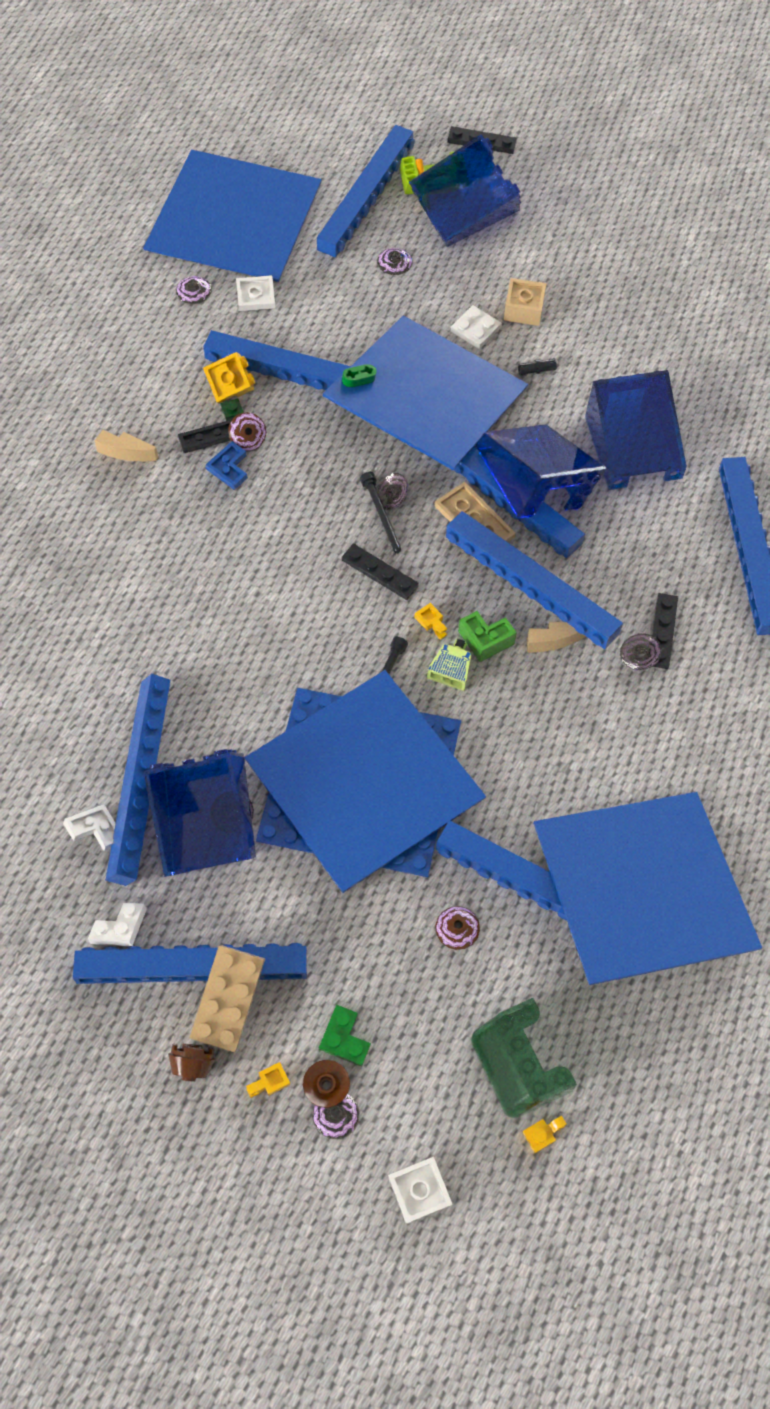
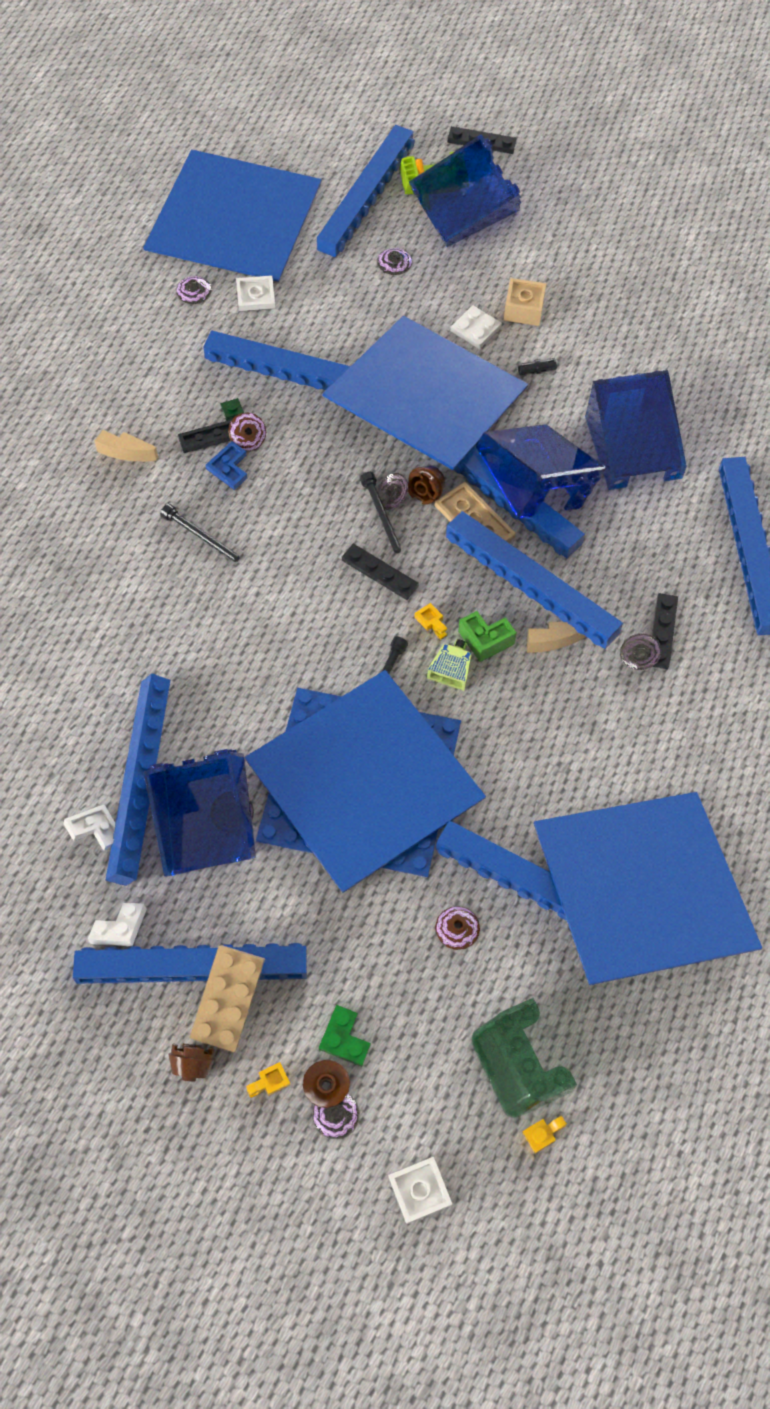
yellow plate [203,352,255,403] -> none
green beam [342,364,377,387] -> none
none -> piece [160,503,240,562]
none -> reddish brown cone [406,465,445,505]

